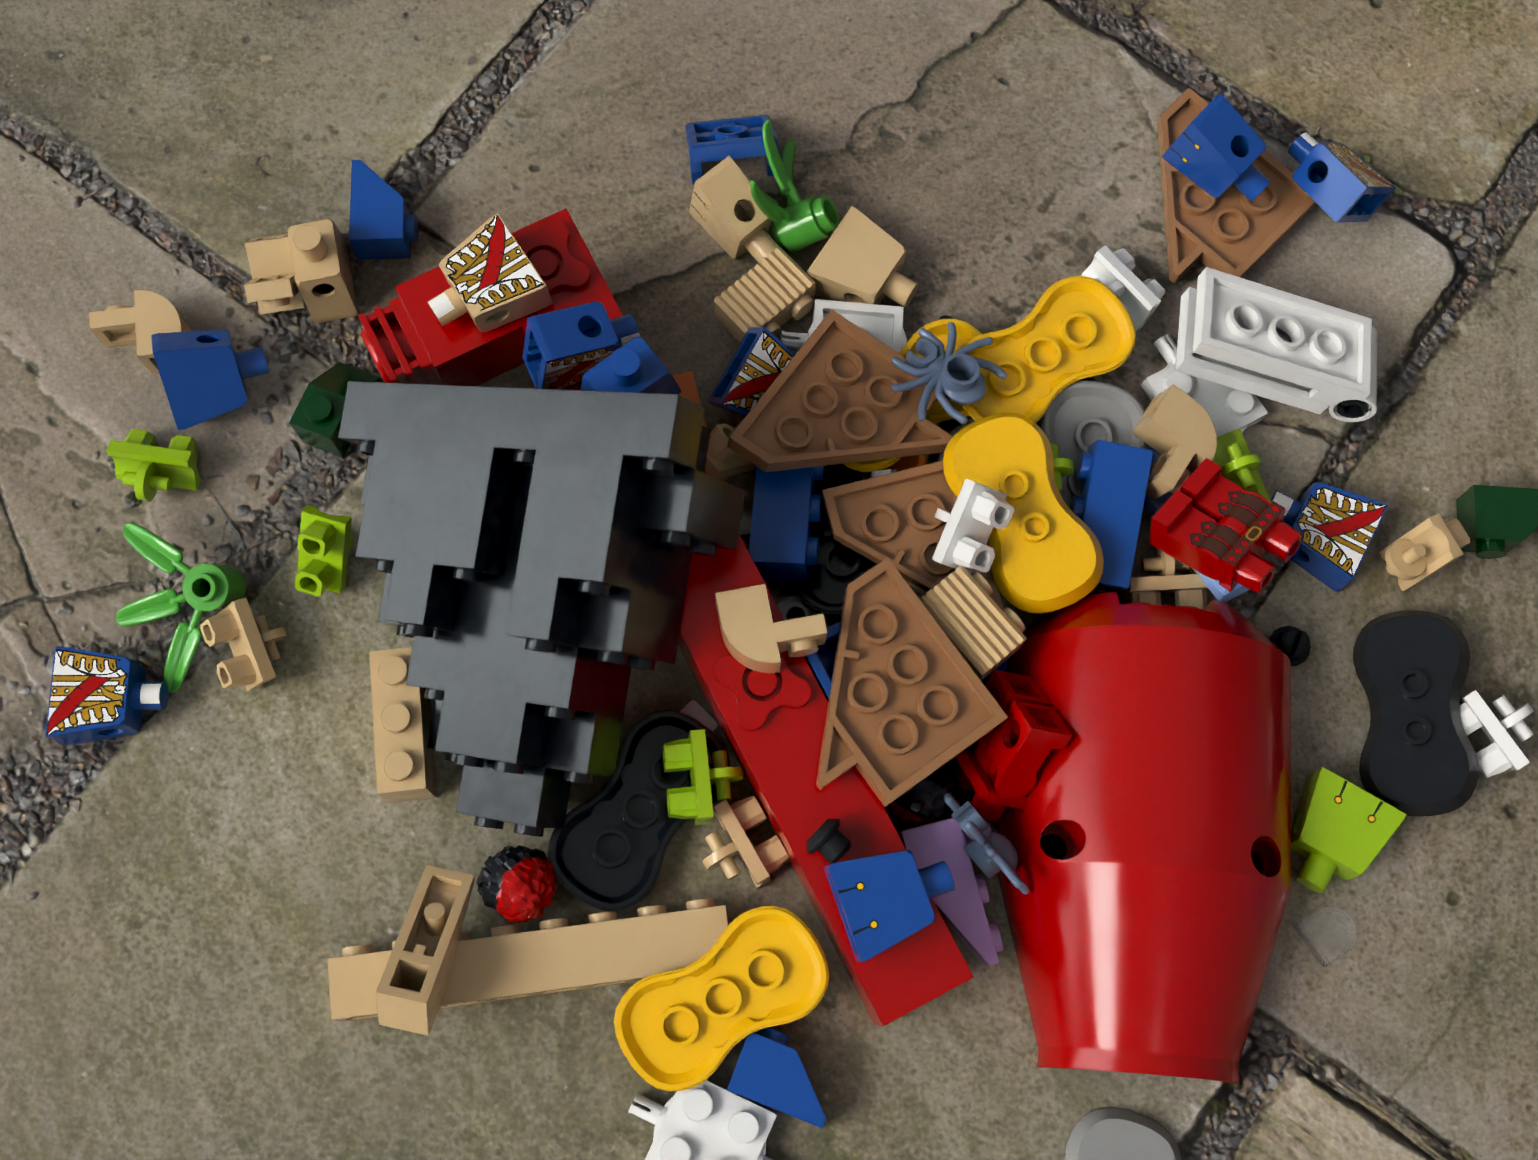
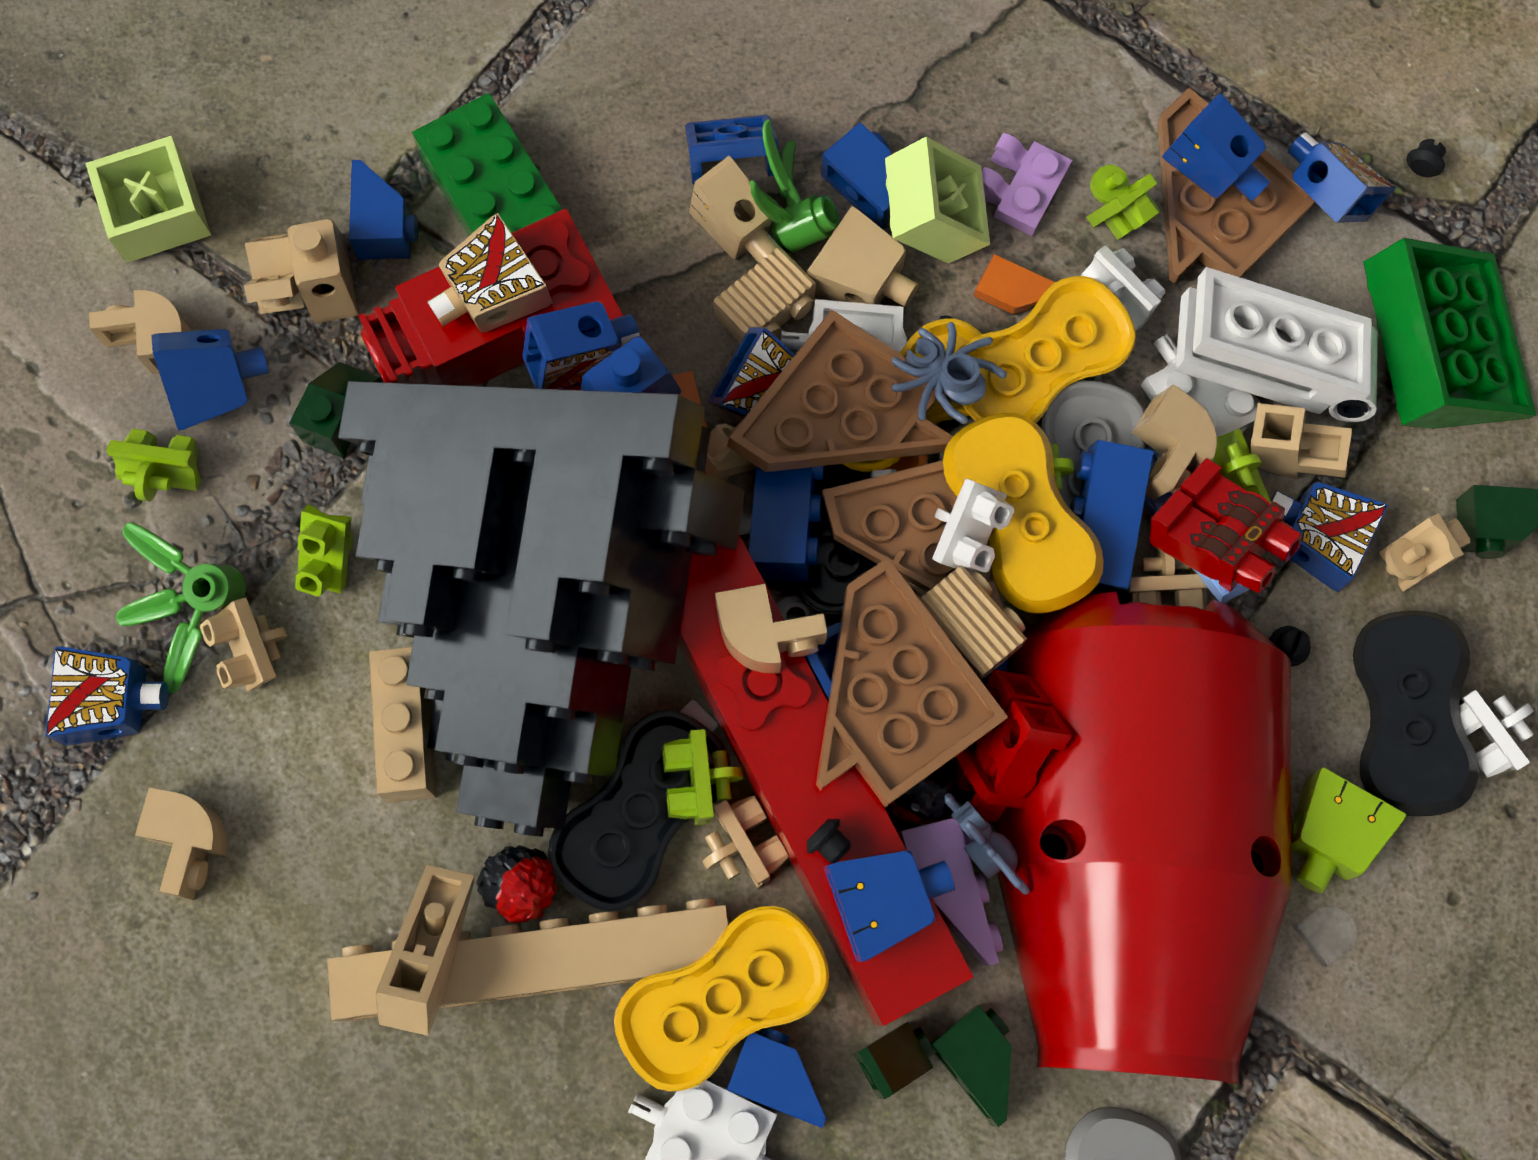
none -> yellowish green brick [85,135,211,263]
none -> tan brick [135,787,227,901]
none -> green brick [412,93,562,237]
none -> blue slope [821,122,891,230]
none -> slope [853,1022,935,1099]
none -> yellowish green brick [885,137,990,264]
none -> dark green slope [930,1005,1012,1127]
none -> orange tile [974,254,1055,315]
none -> lavender plate [982,133,1072,236]
none -> lime hips [1086,164,1160,240]
none -> tan brick [1250,403,1352,479]
none -> green slope [1363,238,1536,429]
none -> black piece [1406,139,1446,177]

